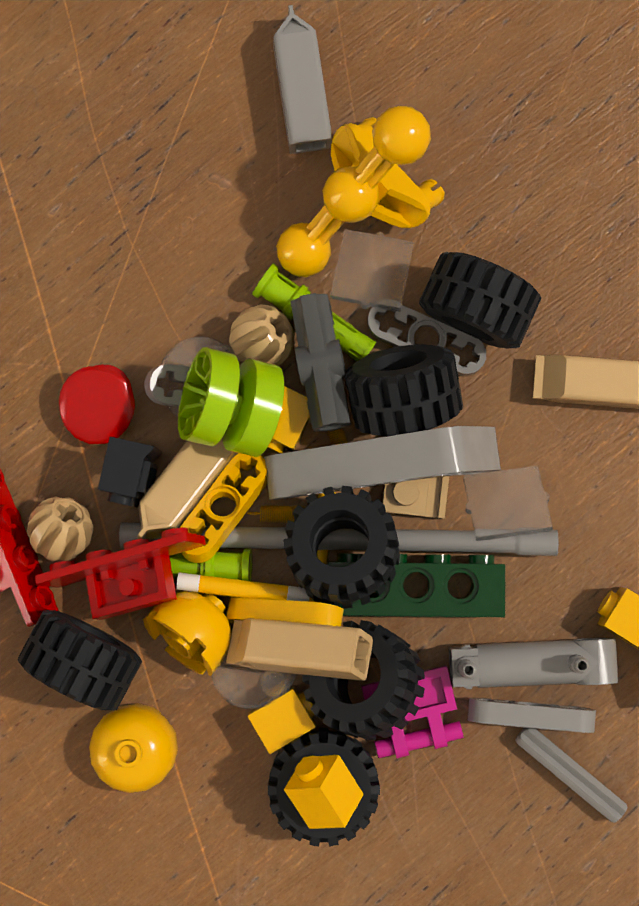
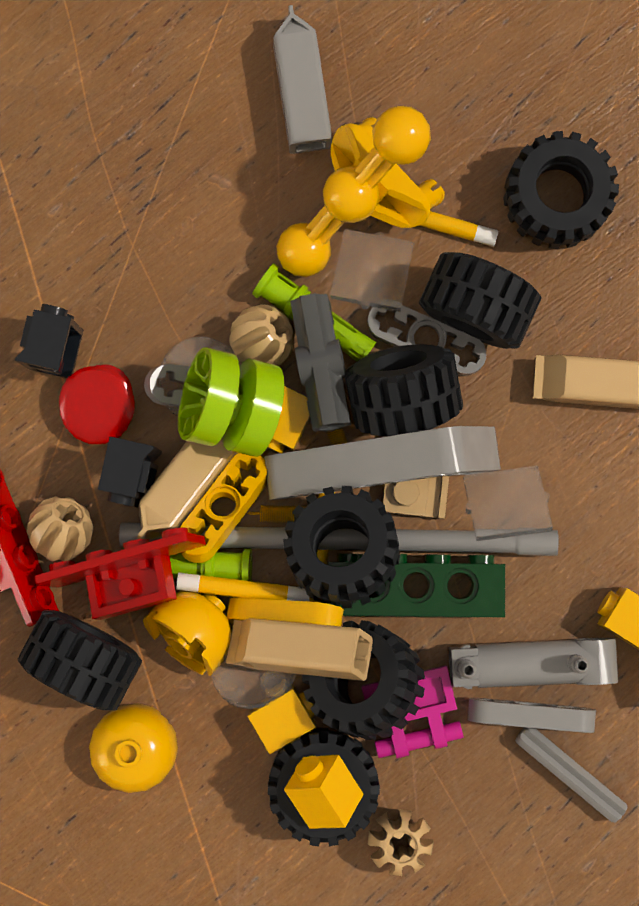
none -> black window [15,304,84,378]
none -> tan piece [367,809,434,876]
none -> yellow bar [419,211,499,247]
none -> black tyre [503,131,619,249]

